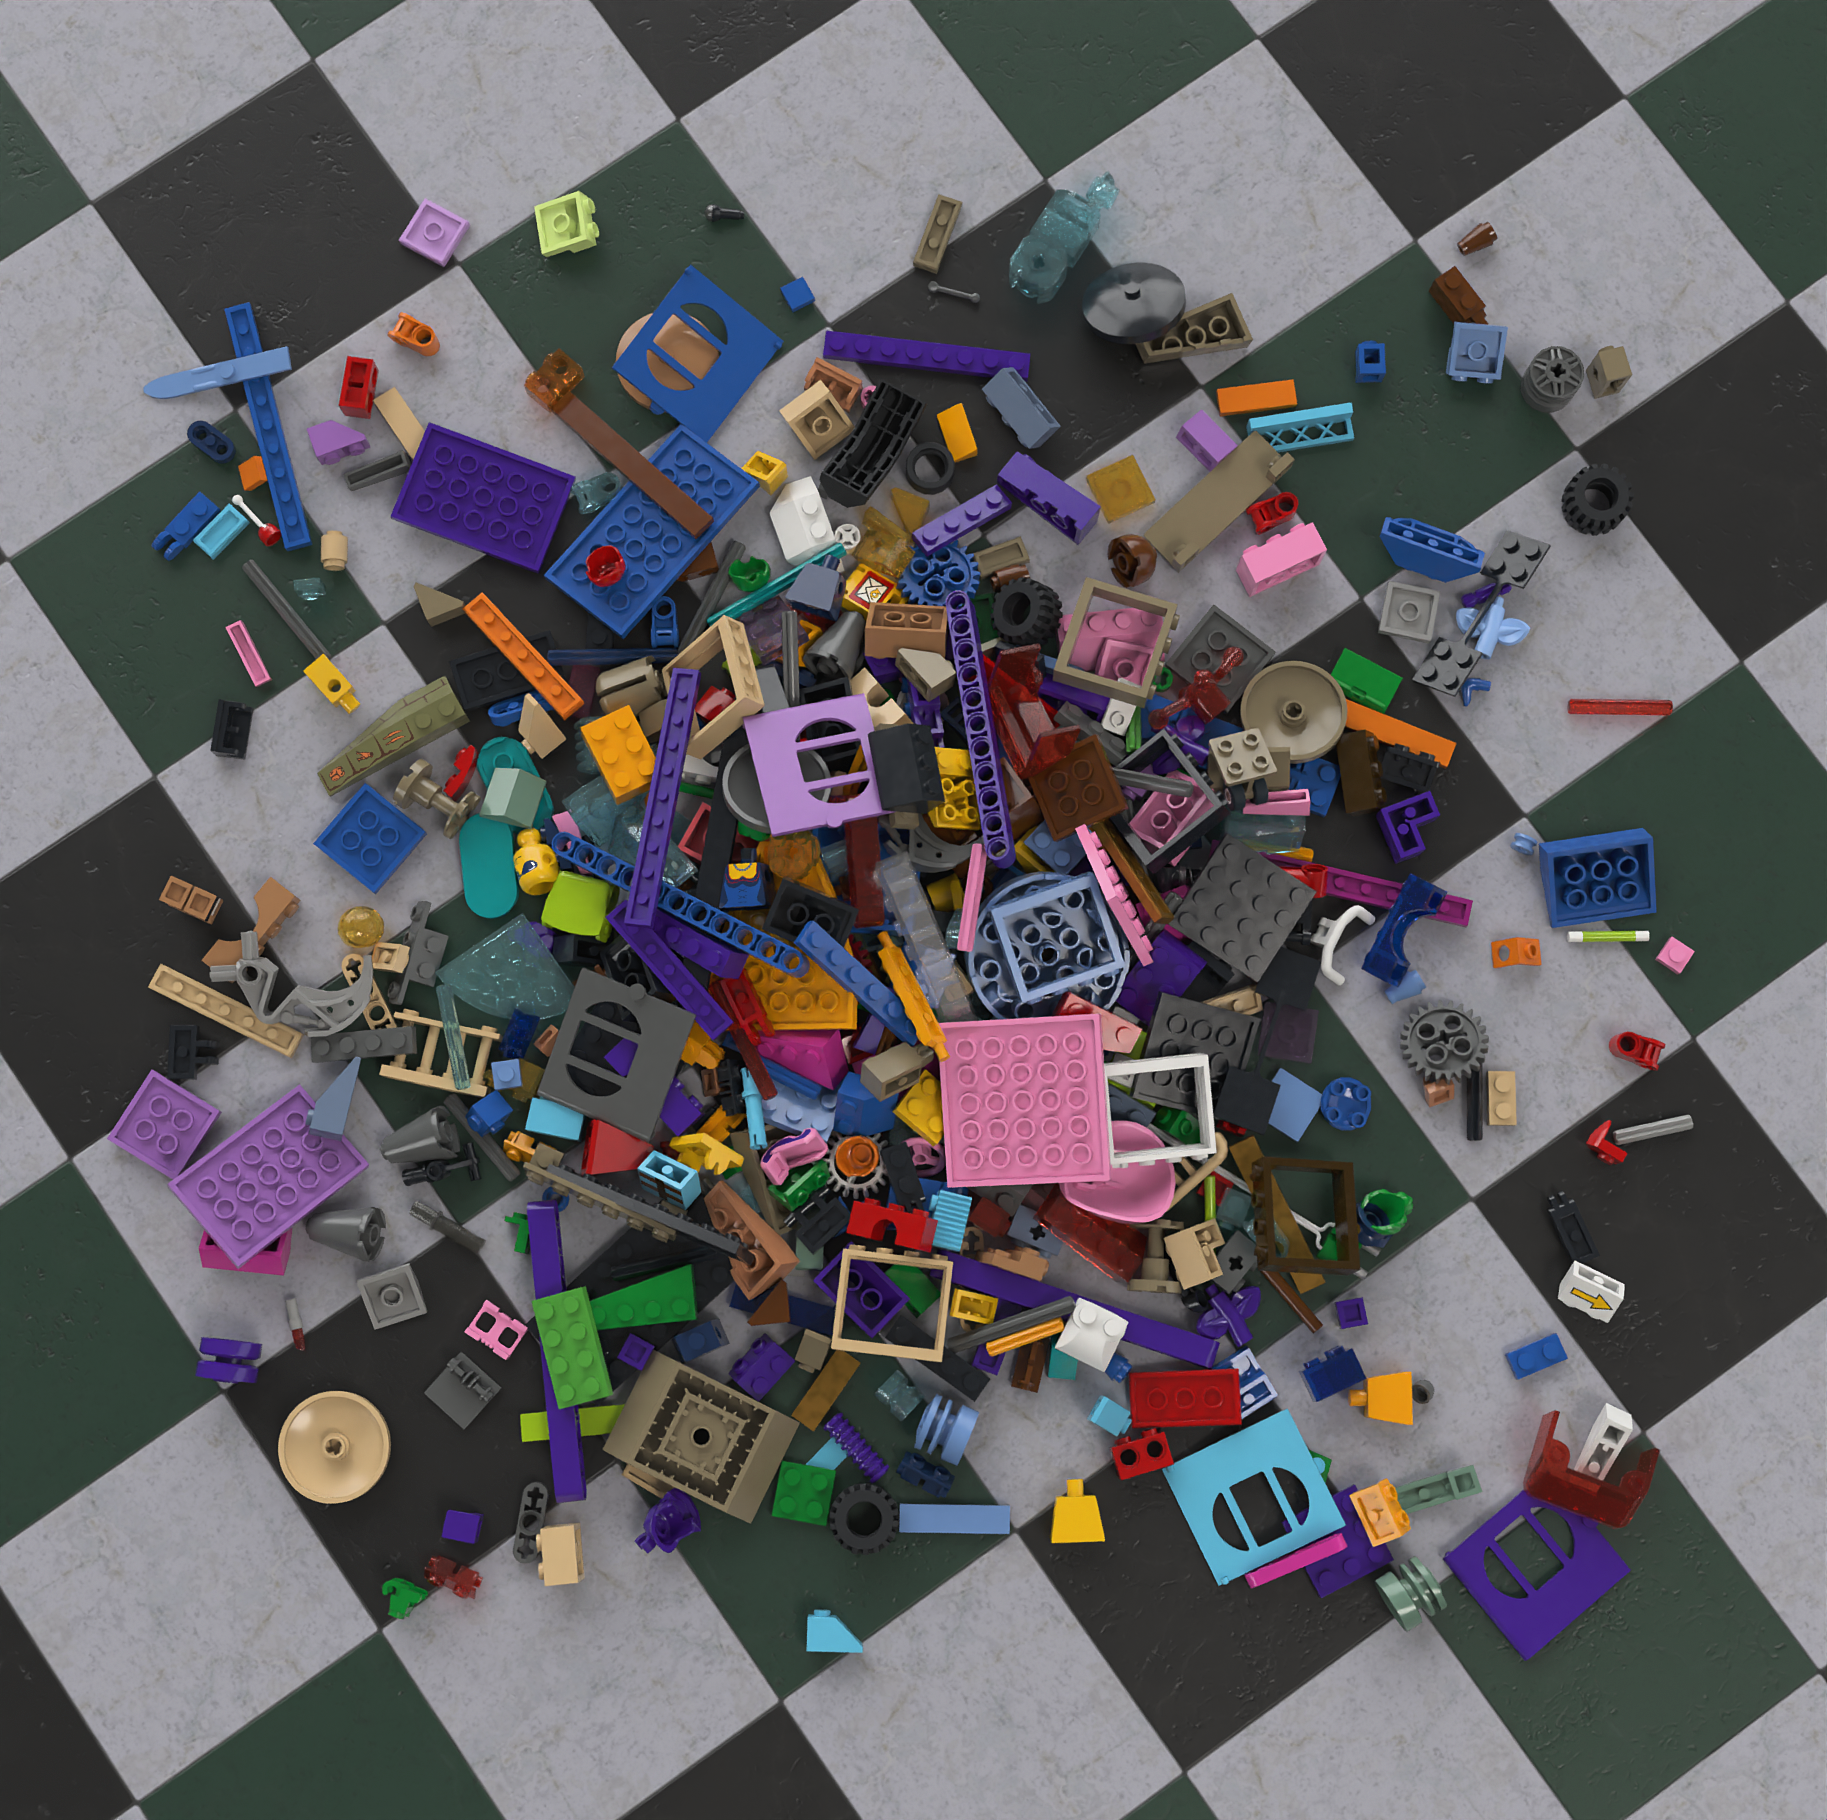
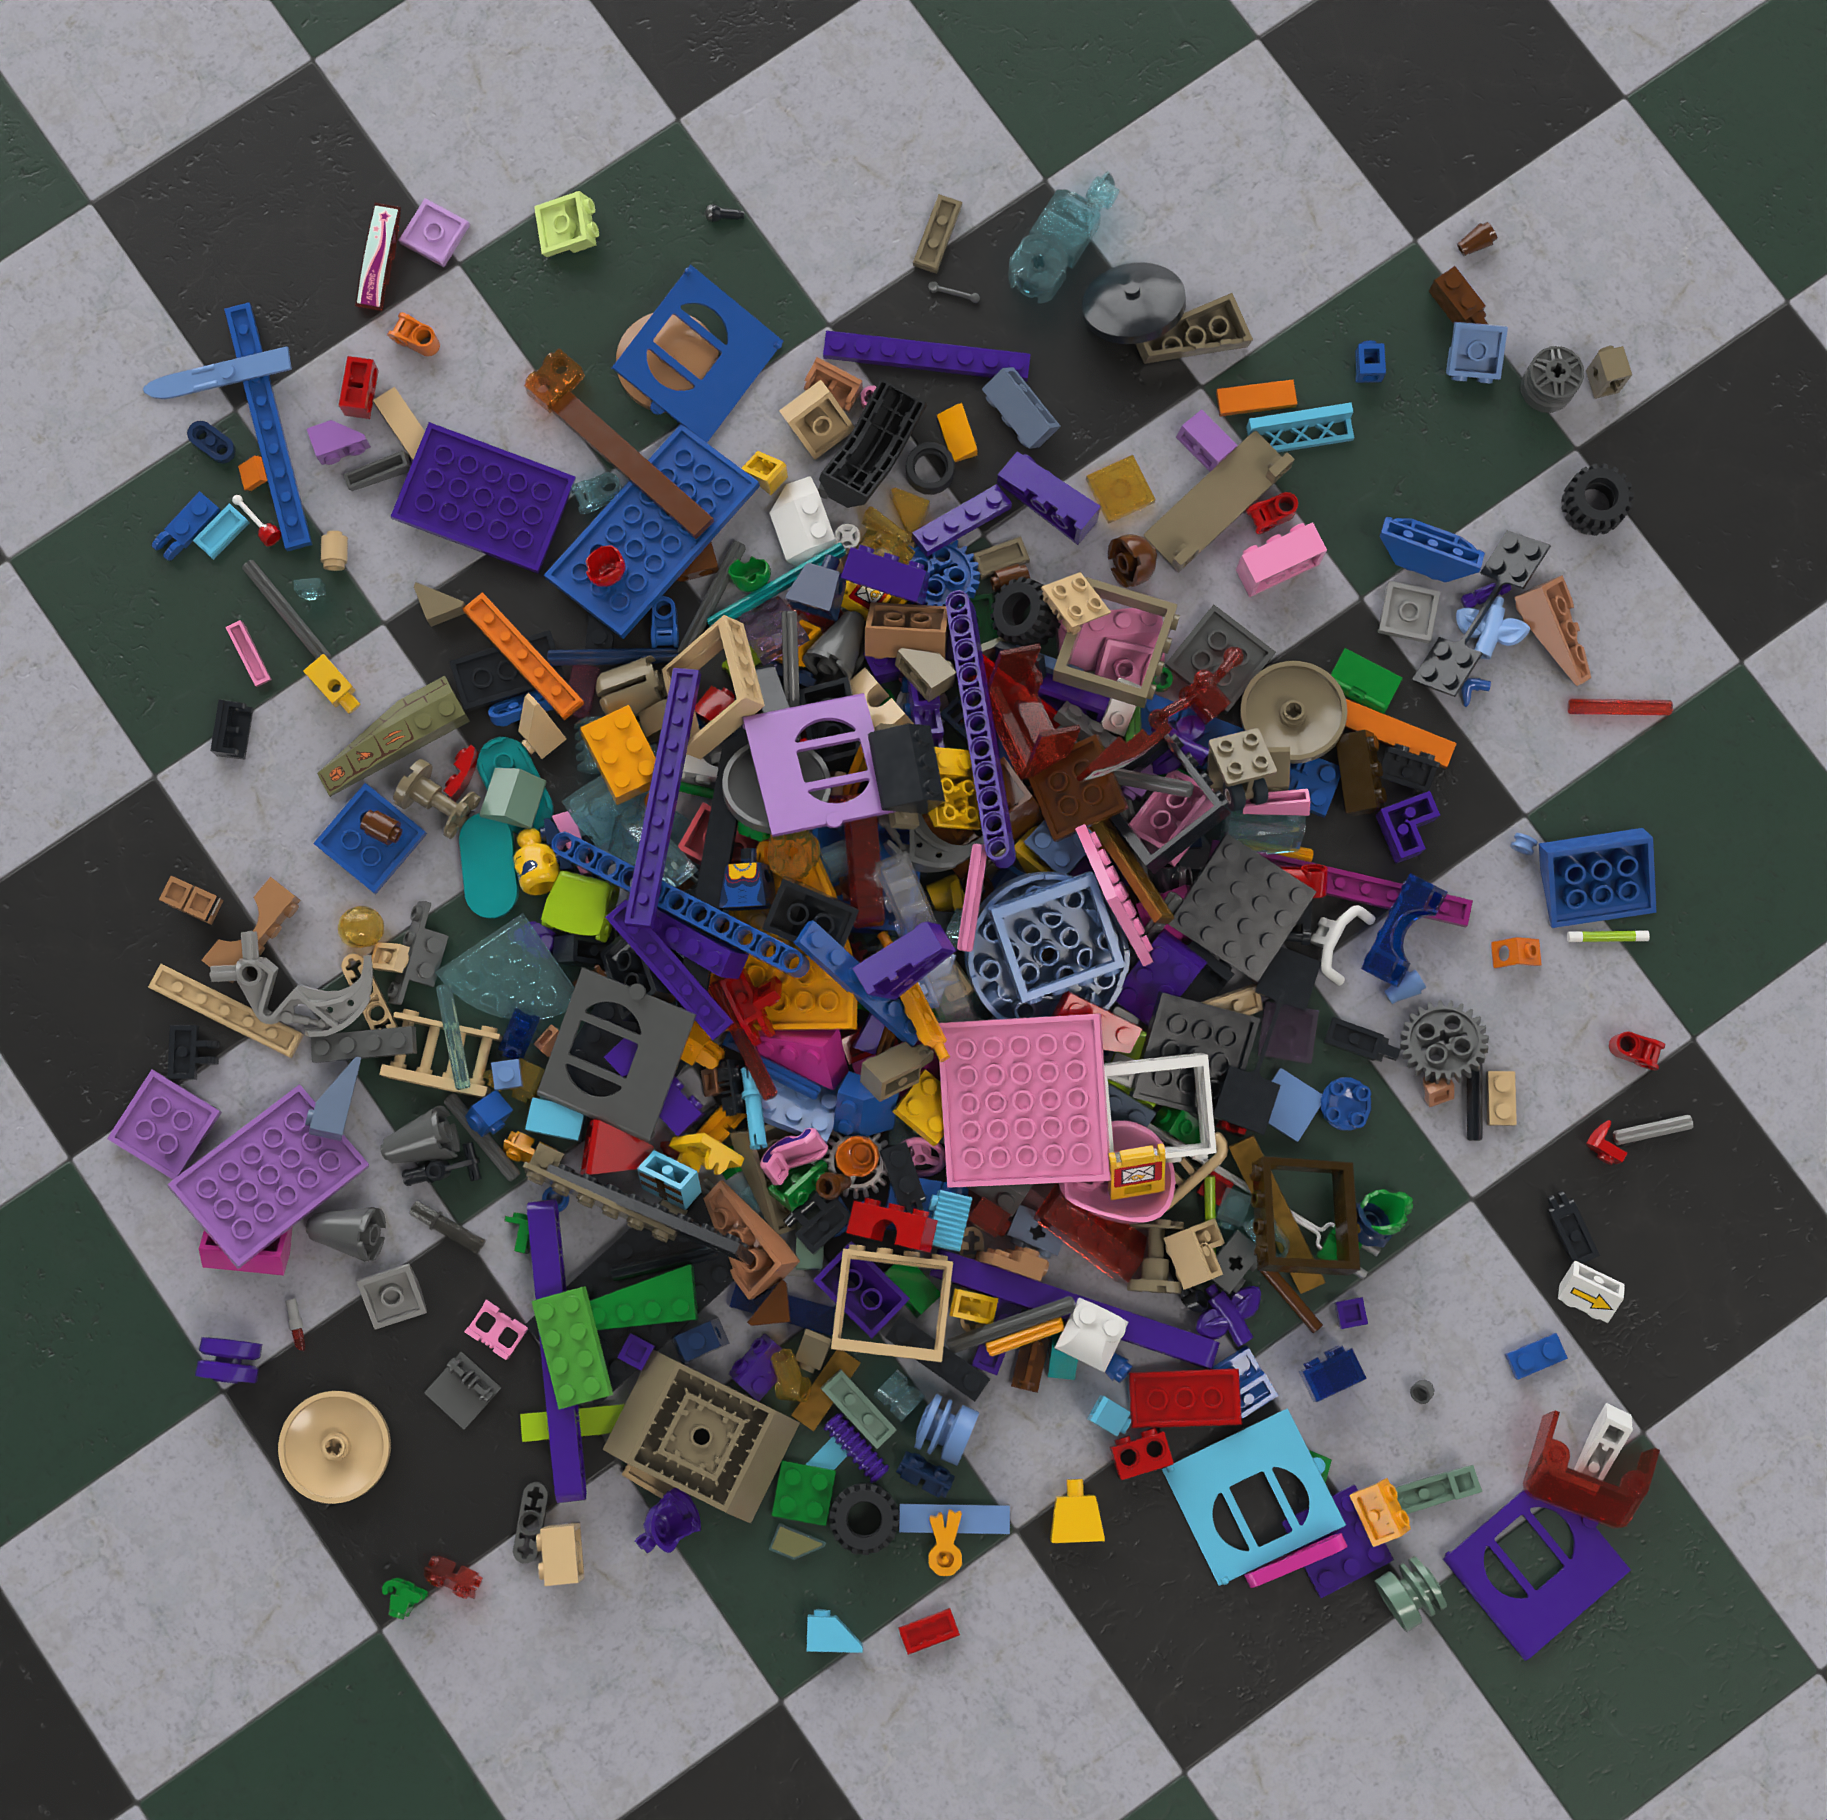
dark purple panel [441,1510,484,1544] -> none
blue tile [780,277,815,313] -> none
light orange torso [1348,1372,1413,1425] -> none
bright pink plate [1655,937,1695,975] -> none
none -> slope [355,203,401,311]
none -> reddish brown brick [360,810,403,845]
none -> red plate [752,976,782,1011]
none -> olive tile [769,1523,826,1560]
none -> clear yellow piece [770,1349,811,1402]
none -> reddish brown cone [816,1172,851,1200]
none -> sand green plate [821,1369,896,1449]
none -> dark purple slope [841,544,930,605]
none -> dark purple wedge [852,922,956,1000]
none -> red plate [898,1608,960,1655]
none -> light orange piece [929,1509,962,1576]
none -> tan hinge [1041,572,1111,635]
none -> clear red slope [1076,721,1172,782]
none -> yellow container [1108,1144,1166,1200]
none -> black hinge [1324,1017,1401,1062]
none -> nougat wedge [1514,575,1591,686]

